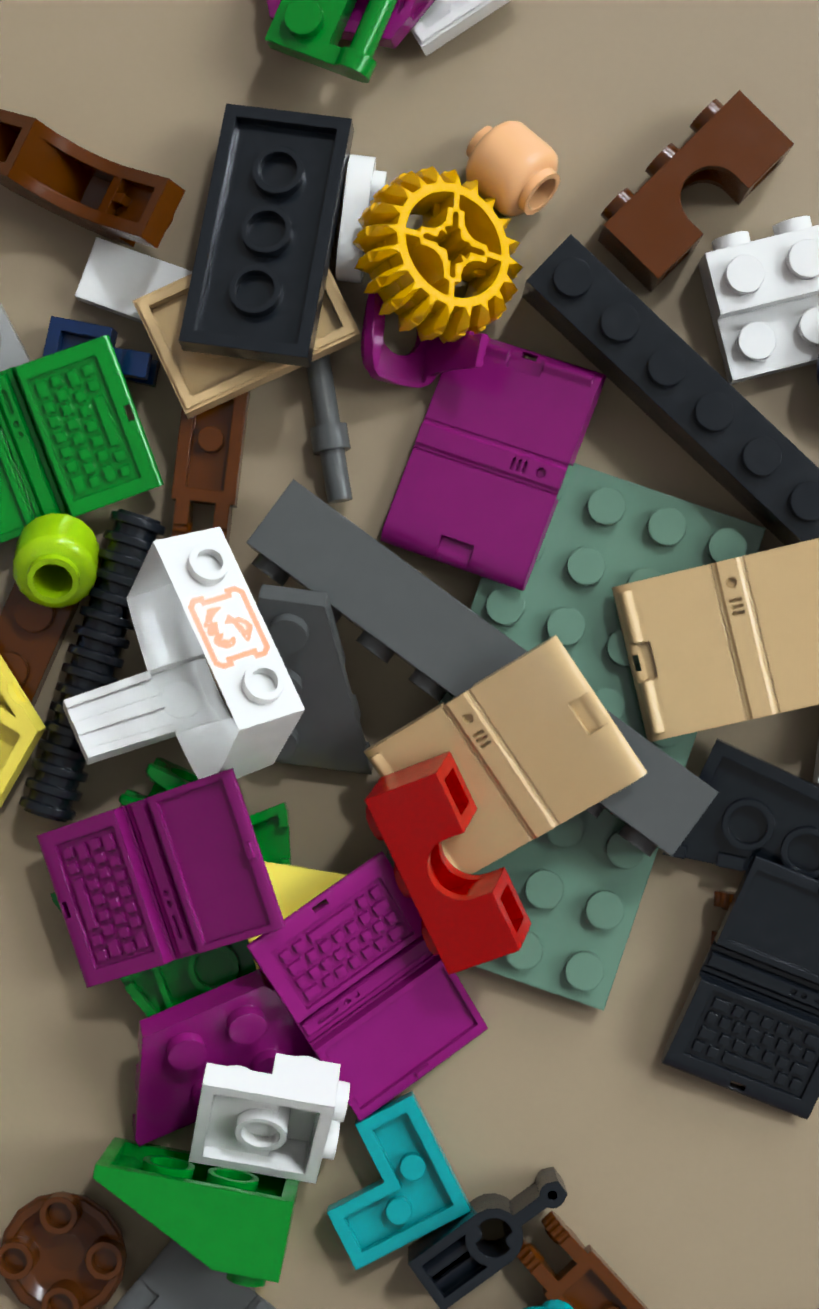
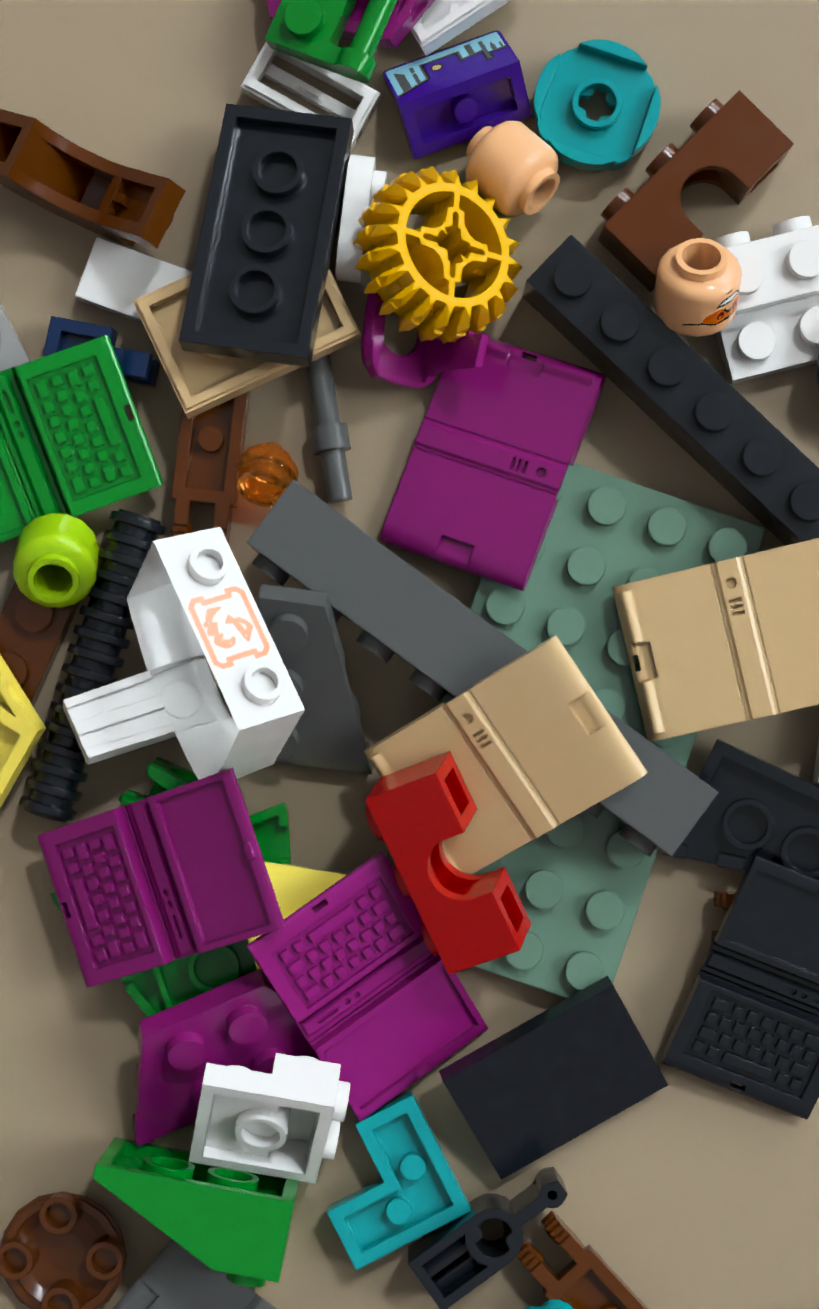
none -> clear orange plate [235,442,299,507]
none -> white tile [241,42,381,154]
none -> dark purple panel [383,30,533,159]
none -> black tile [439,976,668,1180]
none -> teal plate [533,39,661,172]
none -> light nougat head [653,238,742,337]

